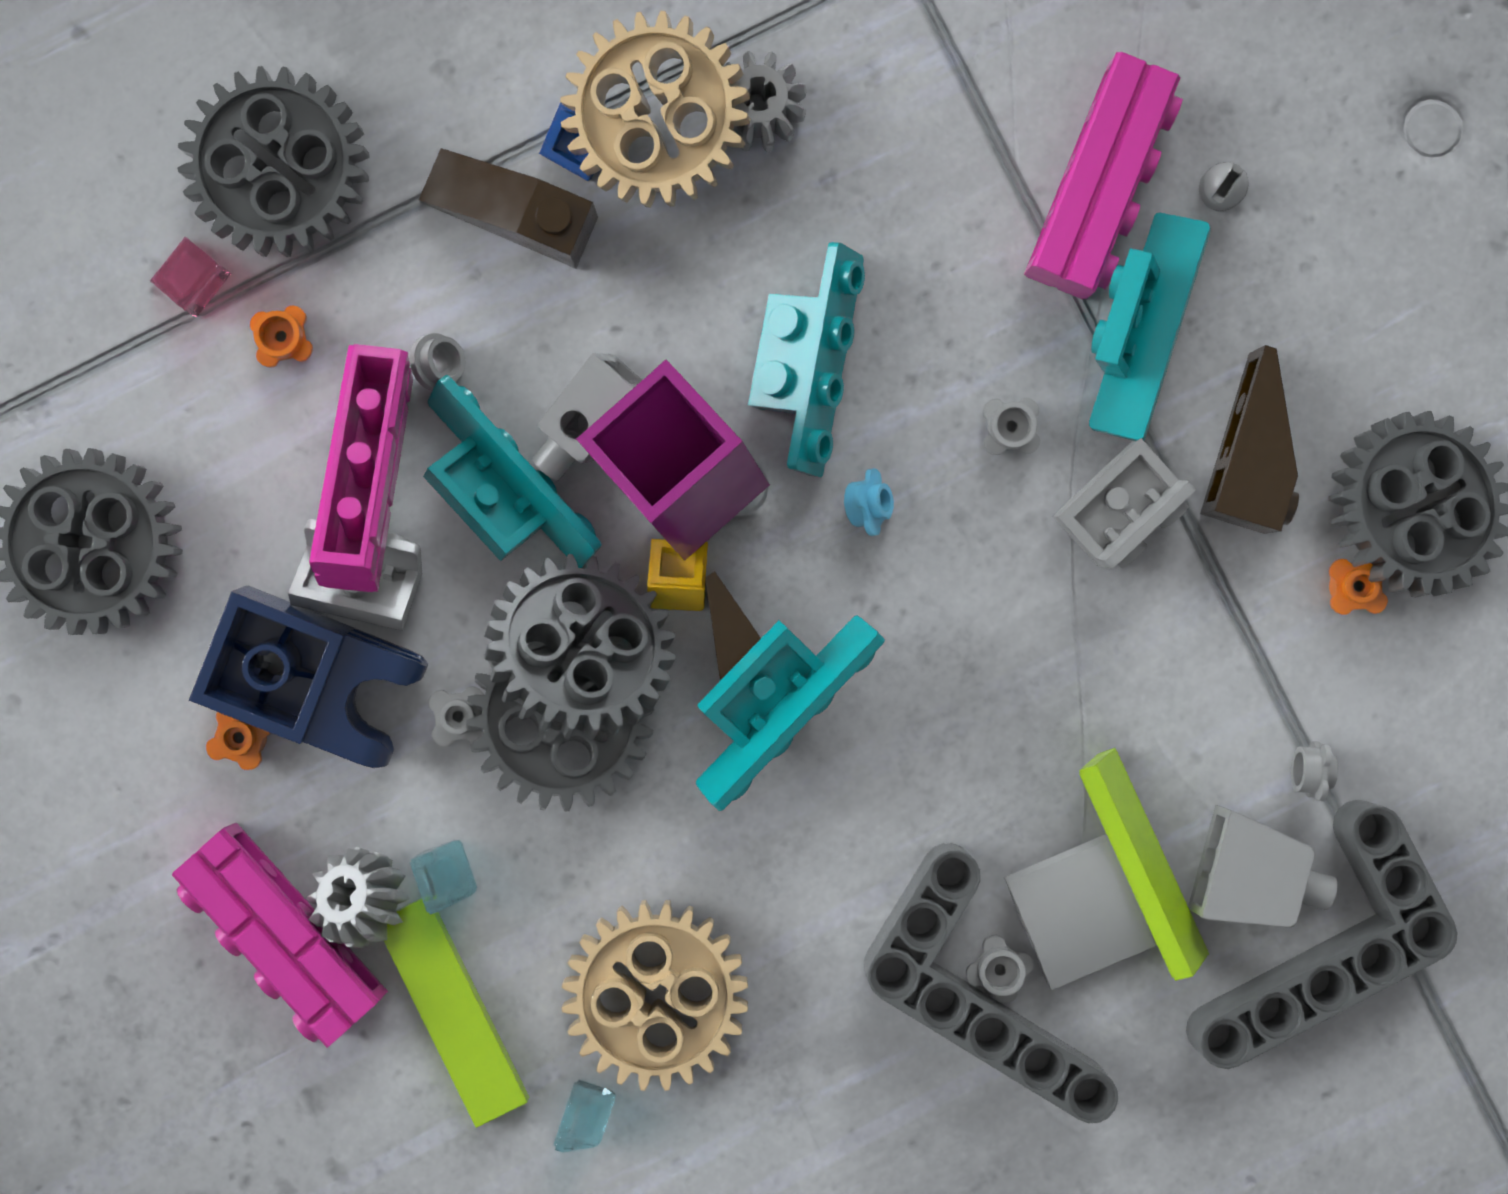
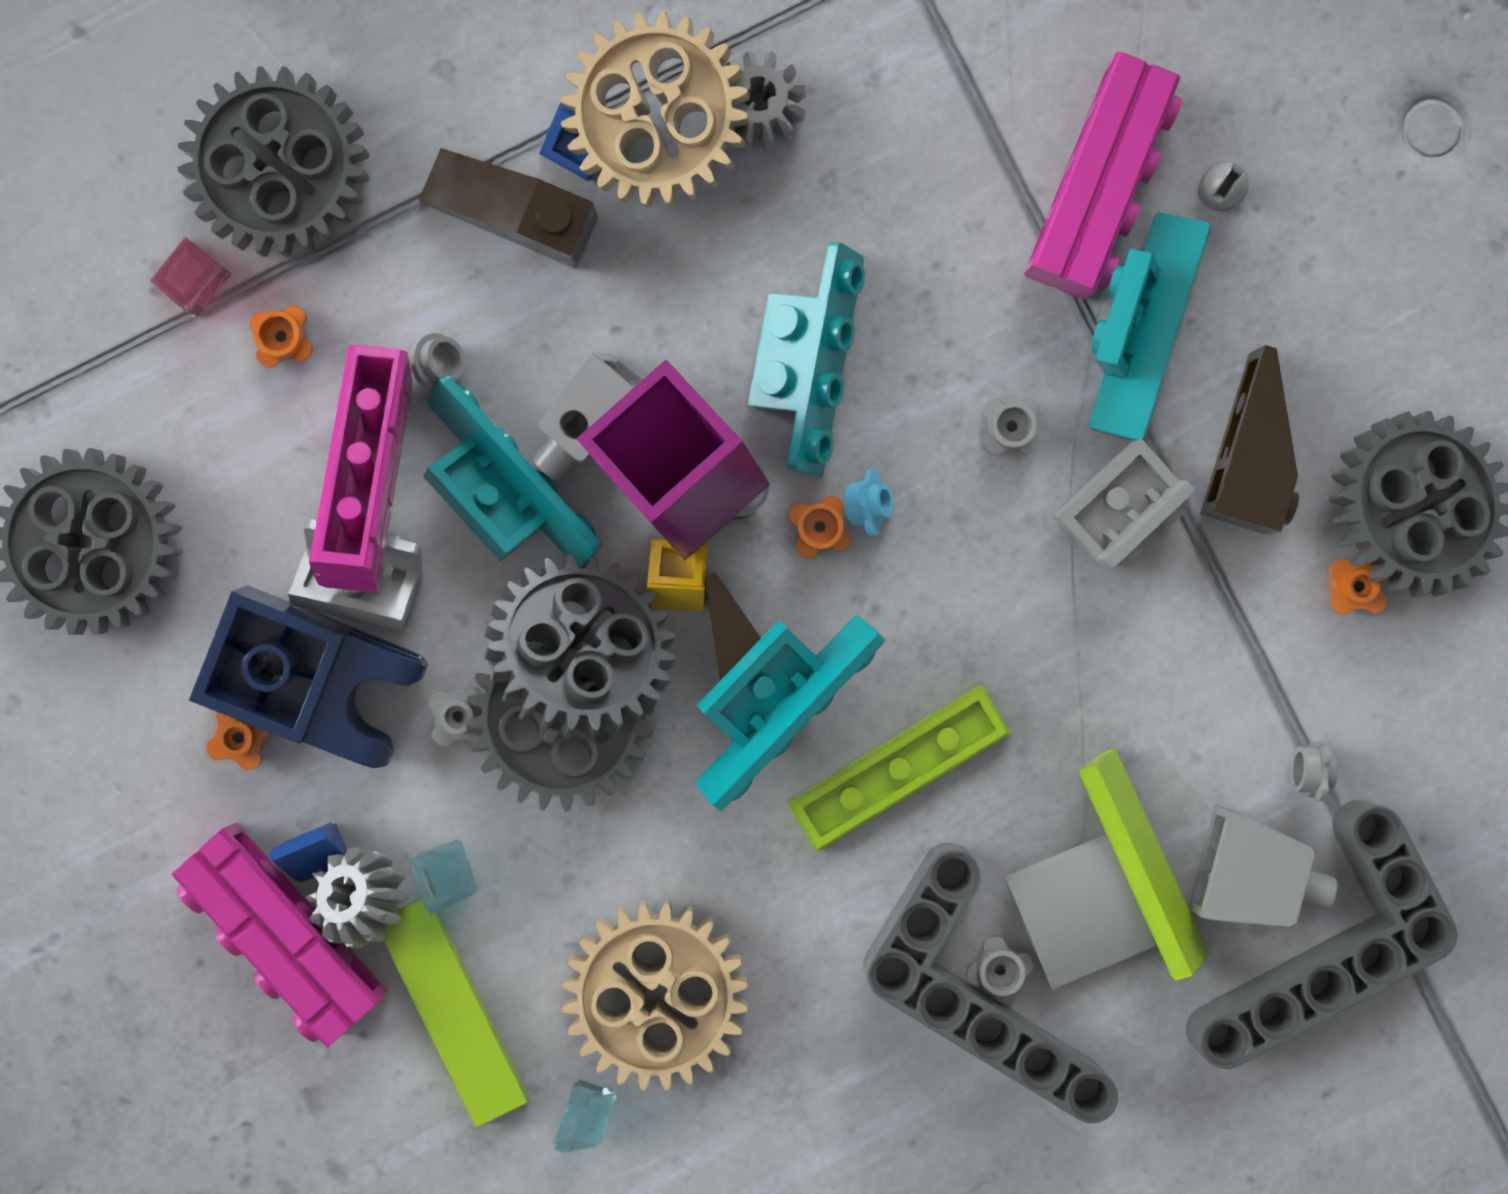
none -> blue slope [269,822,347,882]
none -> lime tile [787,684,1012,852]
none -> orange plate [789,496,851,558]

